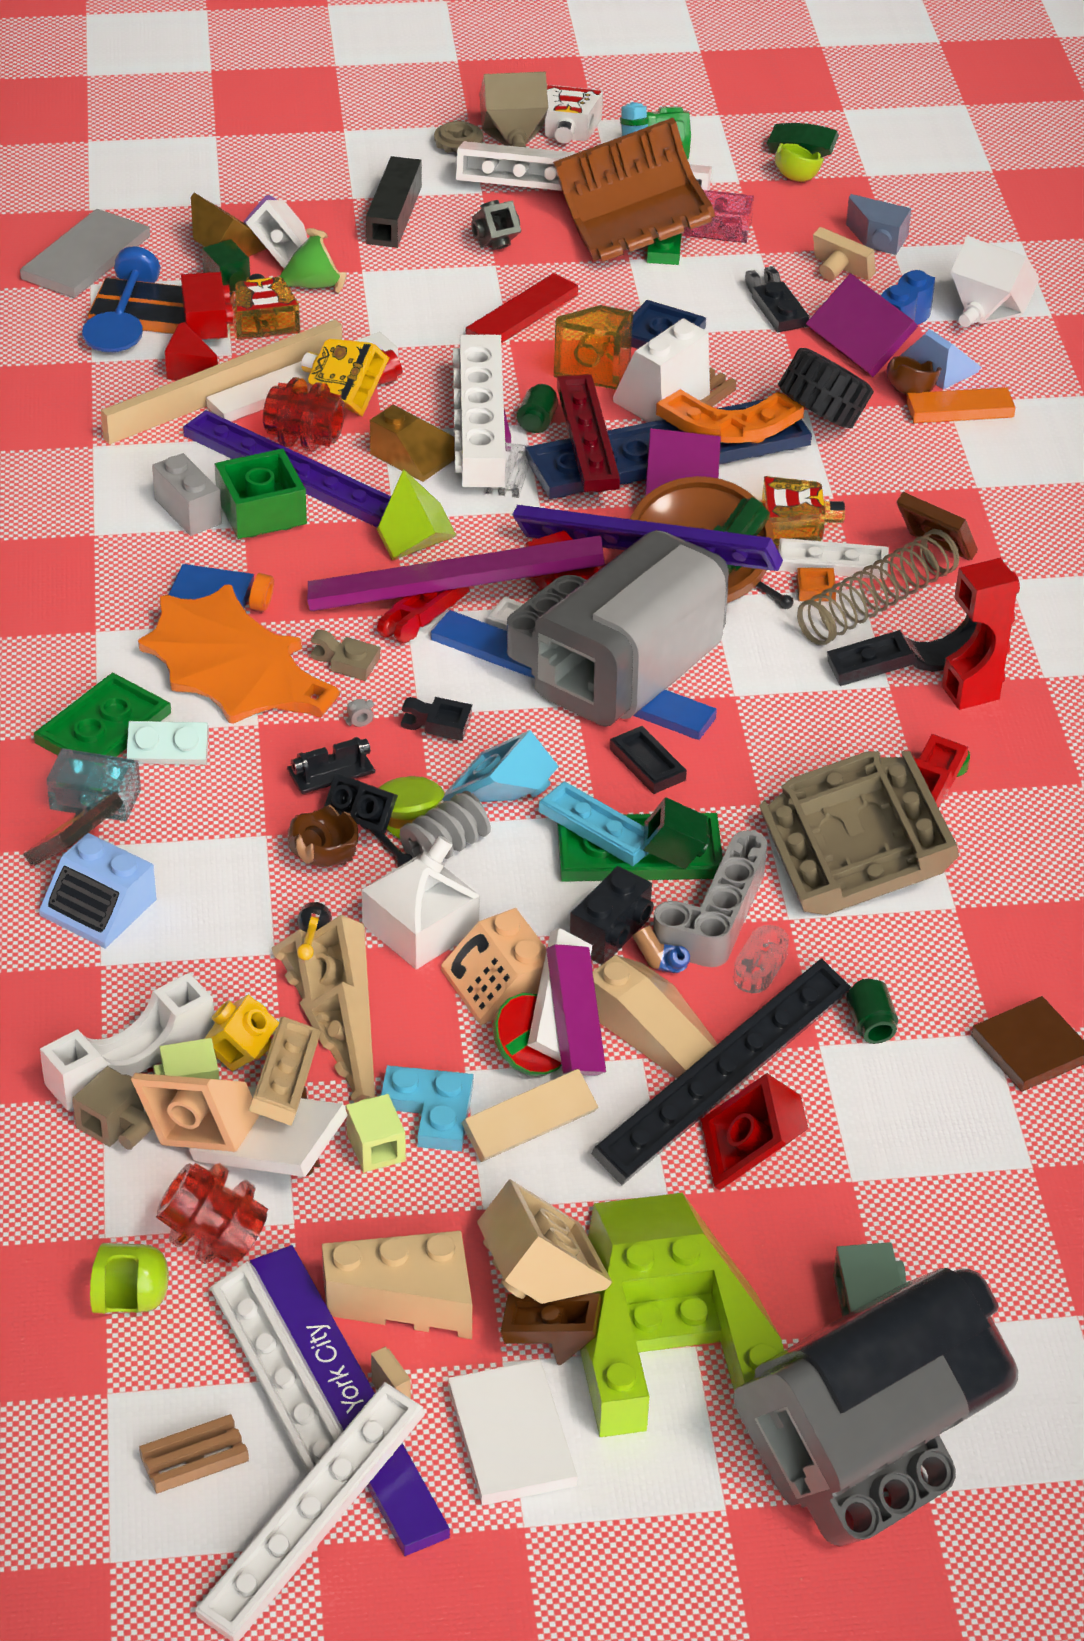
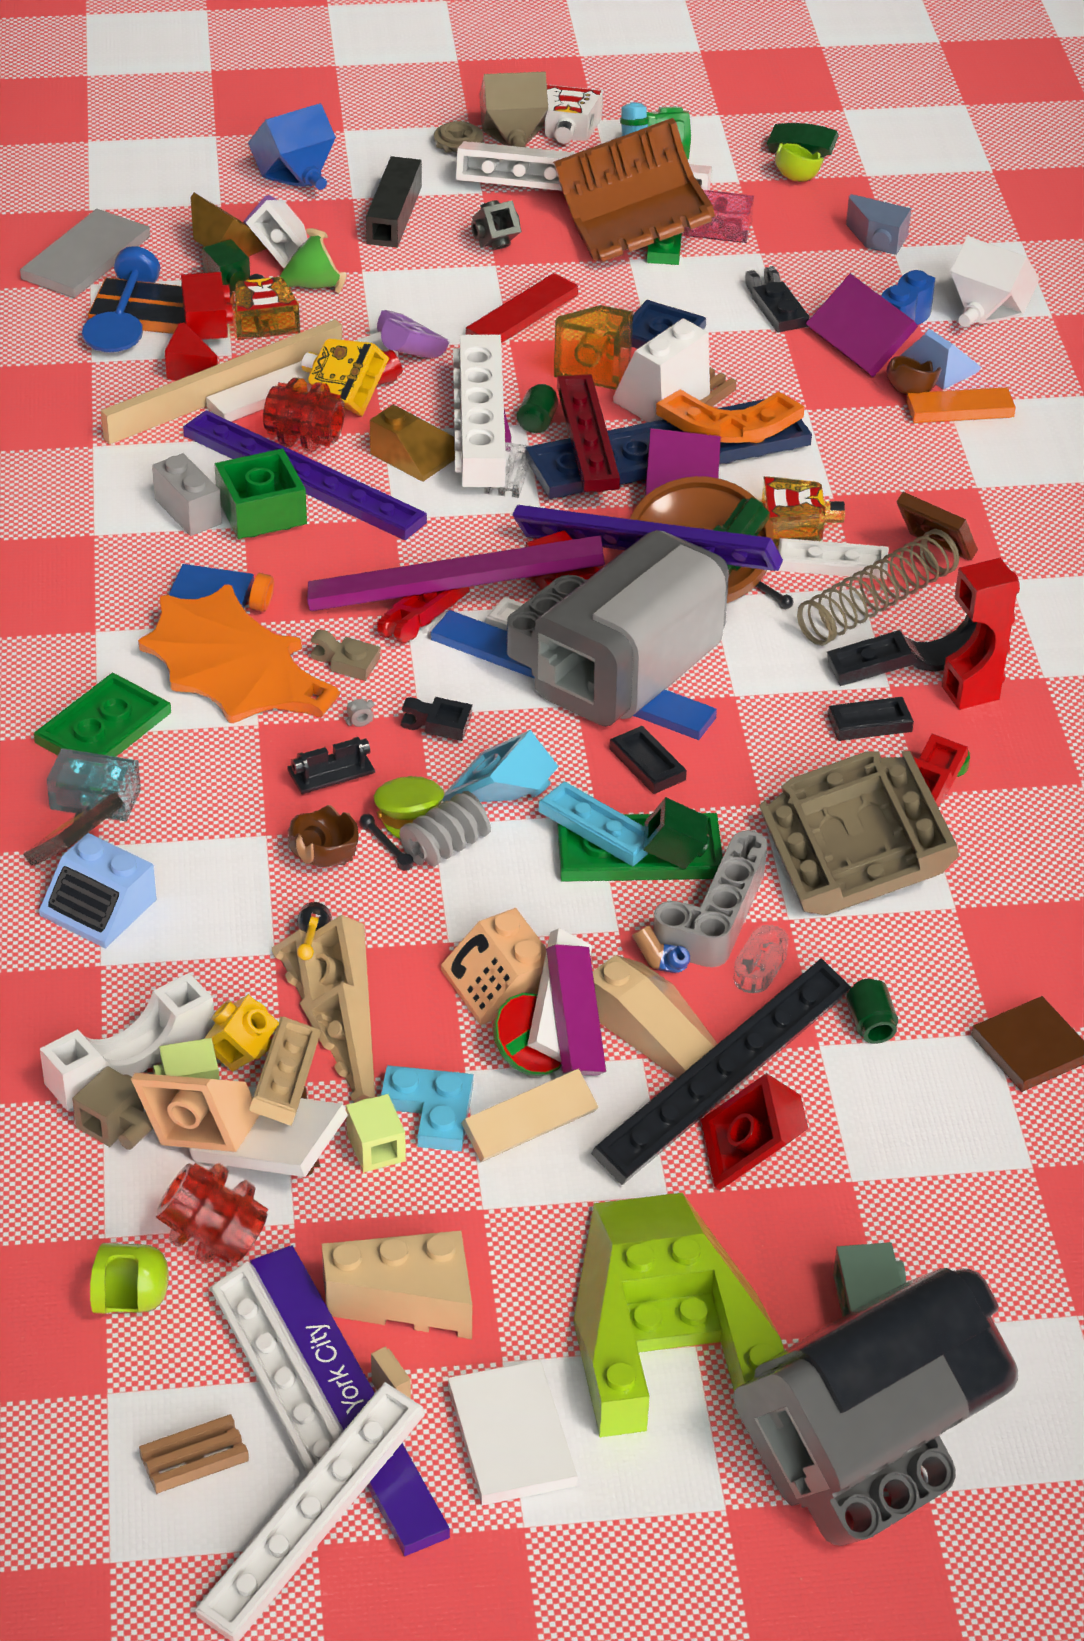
light aqua plate [127,721,209,765] -> none
black slope [324,773,398,834] -> none
white piece [361,835,480,970] -> none
lime slope [377,469,456,561] -> none
tan slope [477,1179,612,1304] -> none
reddish brown slope [501,1293,602,1365] -> none
black brick [570,866,654,965] -> none
black tyre [778,348,874,428] -> none
orange tile [796,568,836,601] -> none
tan tile [813,227,876,281] -> none
none -> blue piece [248,103,336,190]
none -> medium lavender brick [377,310,449,358]
none -> black tile [828,697,914,741]

